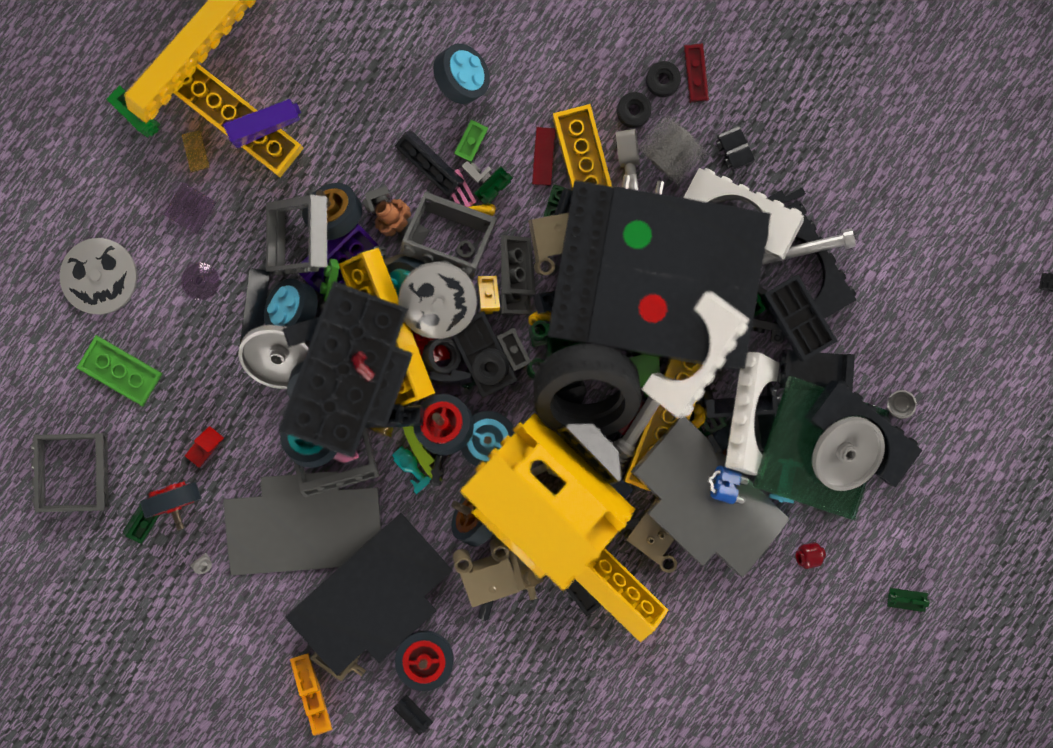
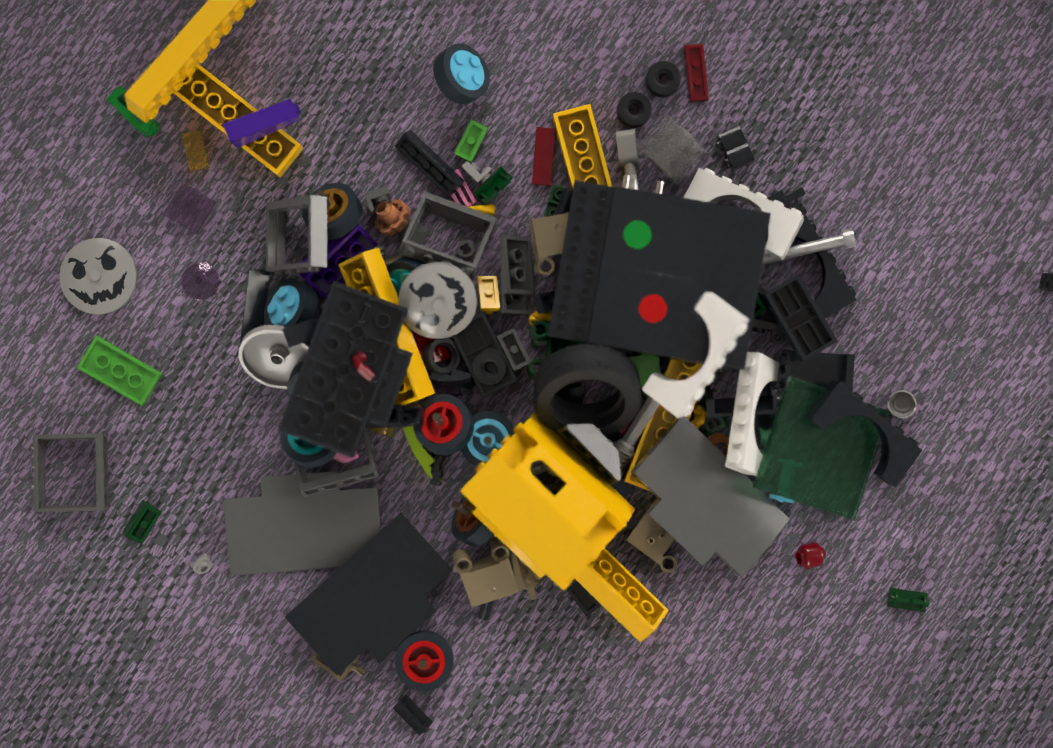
black wheel [140,481,202,531] -> none
red slope [185,426,224,468] -> none
light orange slope [290,653,333,736] -> none
bright green plate [320,259,340,301] -> none
teal piece [392,446,431,494] -> none
black tile [708,424,732,453] -> none
blue piece [708,465,749,504] -> none
light grey dish [812,417,885,491] -> none

